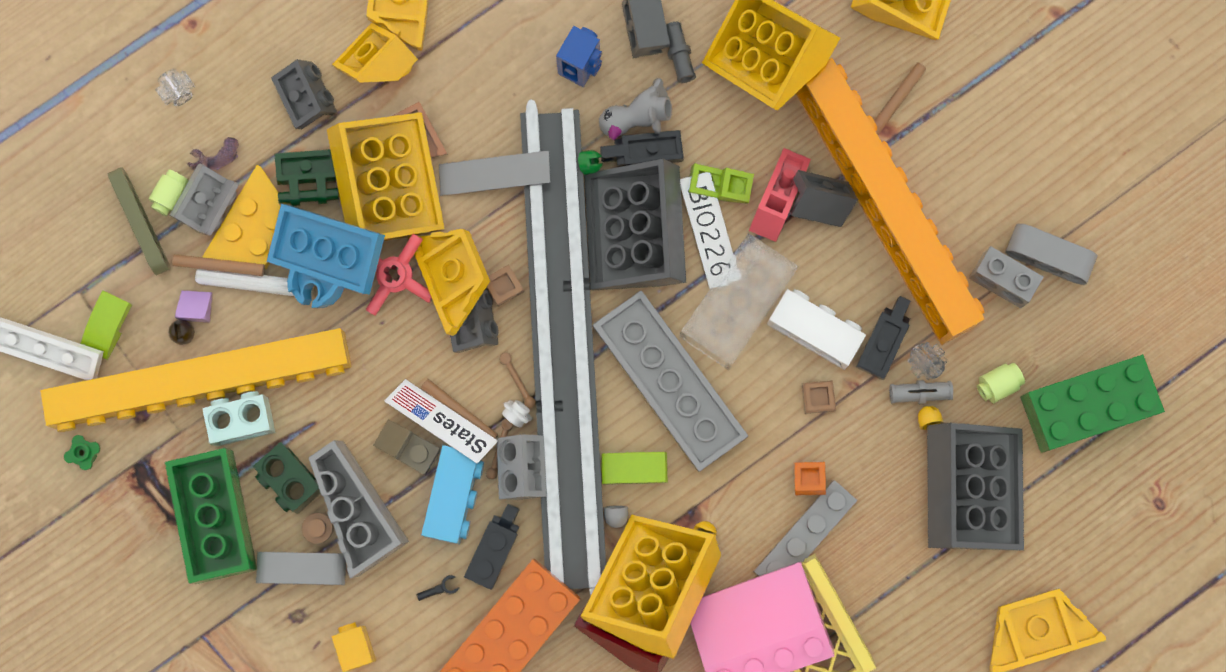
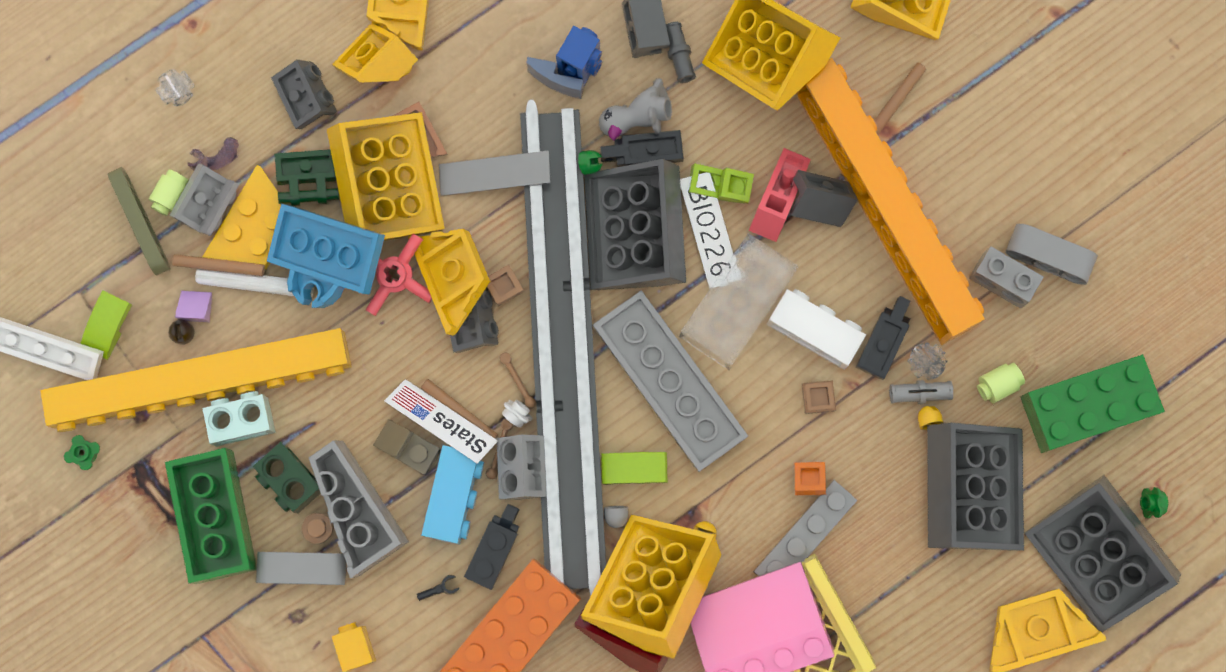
none -> sand blue slope [526,57,584,99]
none -> dark grey slope [1025,475,1181,632]
none -> green plate [1140,487,1168,518]

